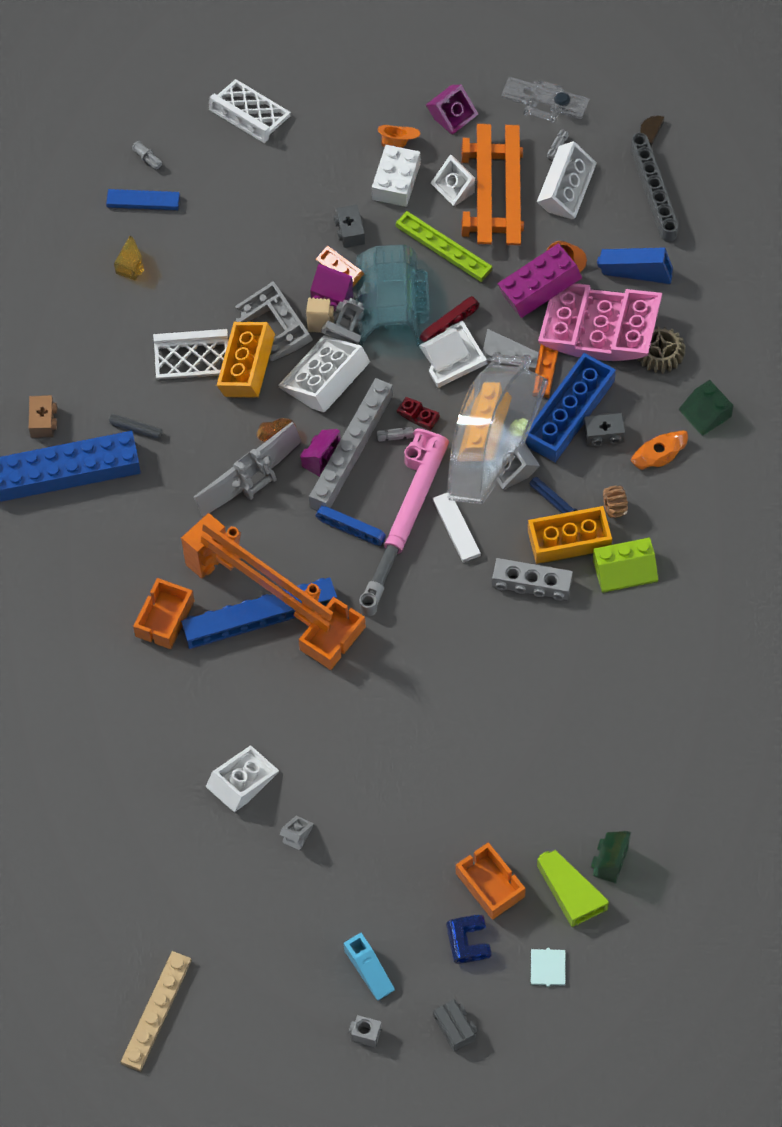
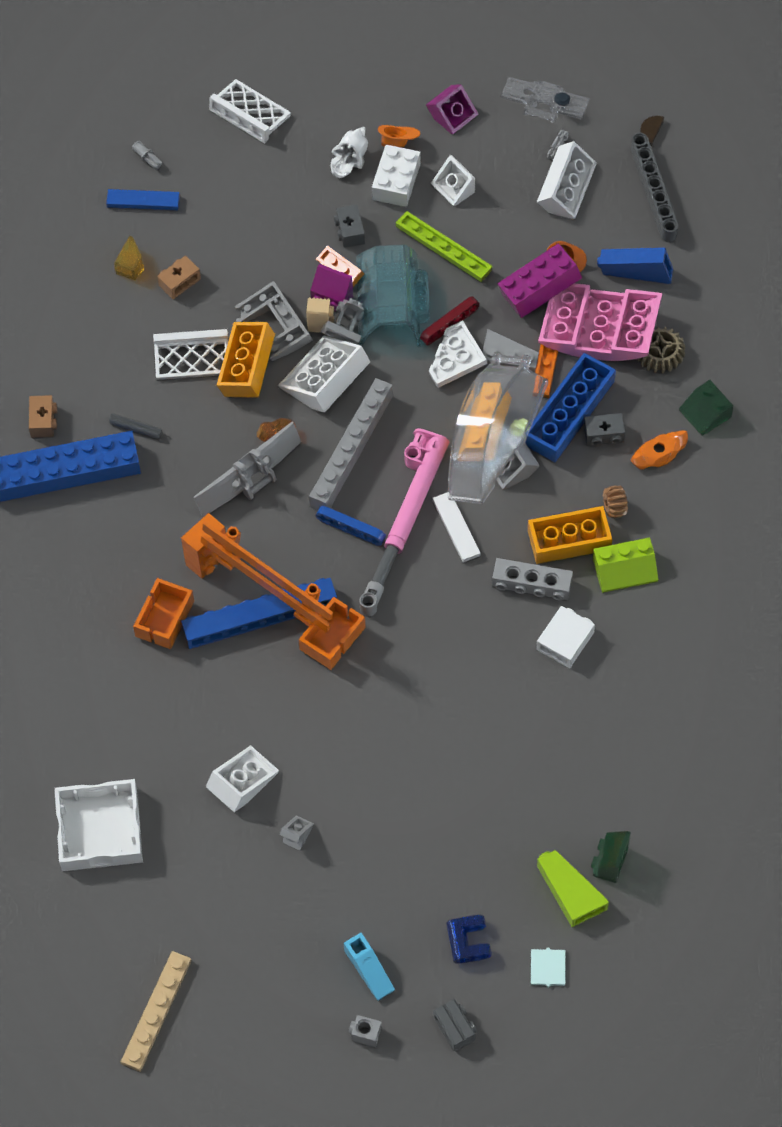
magenta slope [300,429,341,477] -> none
light grey axle [377,427,414,442] -> none
dark red slope [396,397,440,431] -> none
white slope [419,328,469,373] -> none
orange piece [456,842,526,920] -> none
orange fence [462,124,524,246] -> none
dark blue axle [529,477,578,514] -> none
none -> white tile [55,779,143,871]
none -> medium nougat brick [157,255,201,299]
none -> white head [330,127,368,178]
none -> white brick [536,606,595,668]

